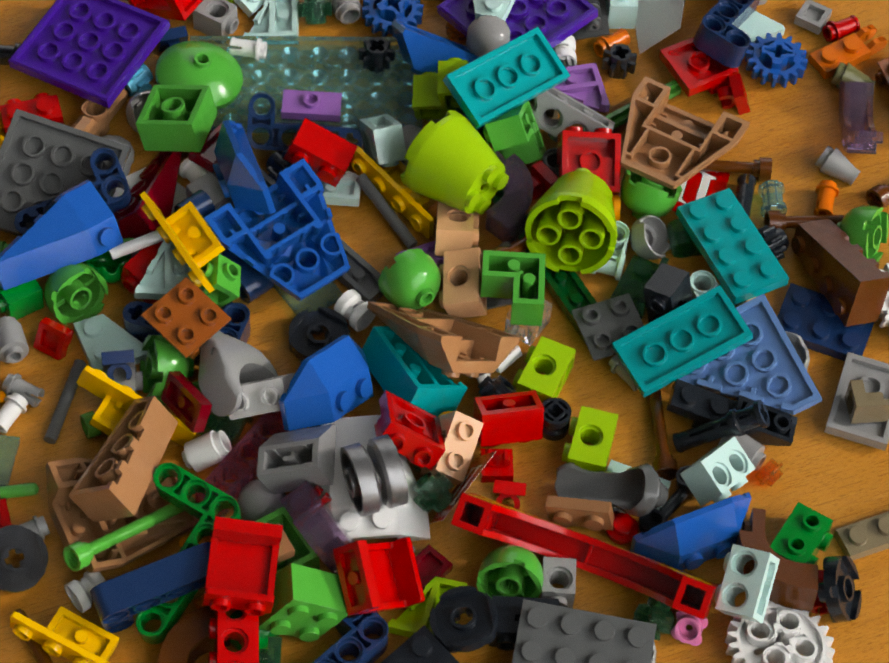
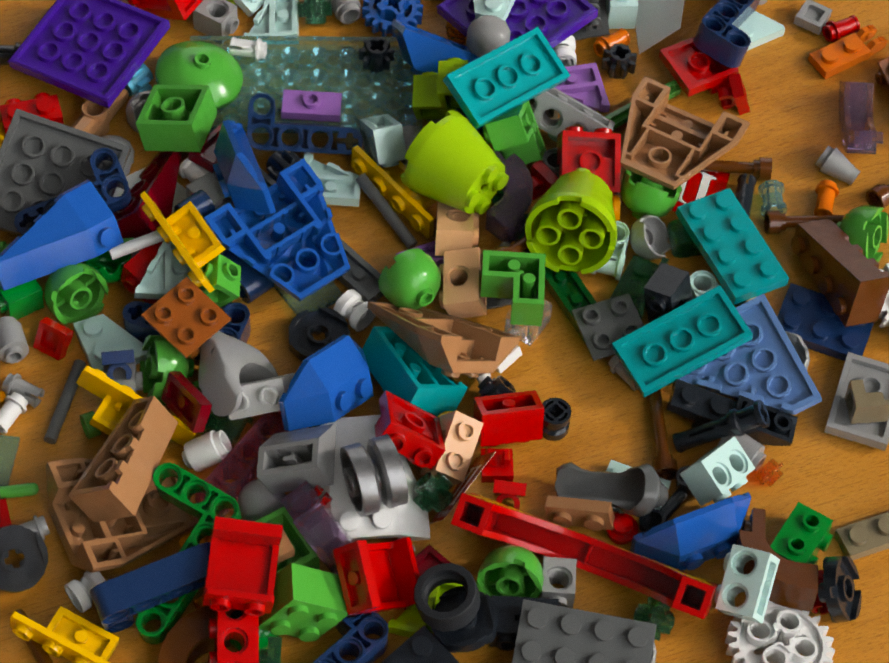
bright green piece [63,496,195,572] -> none
dark blue tile [157,25,188,52] -> none
red brick [283,118,358,187] -> none
lime brick [512,336,576,403] -> none
lime brick [561,406,619,471] -> none
bright pink plate [671,610,708,646] -> none
blue gear [745,33,808,88] -> none
black gear [757,225,789,261] -> none
olive cone [831,62,876,97] -> none
none -> black tyre [414,563,480,632]

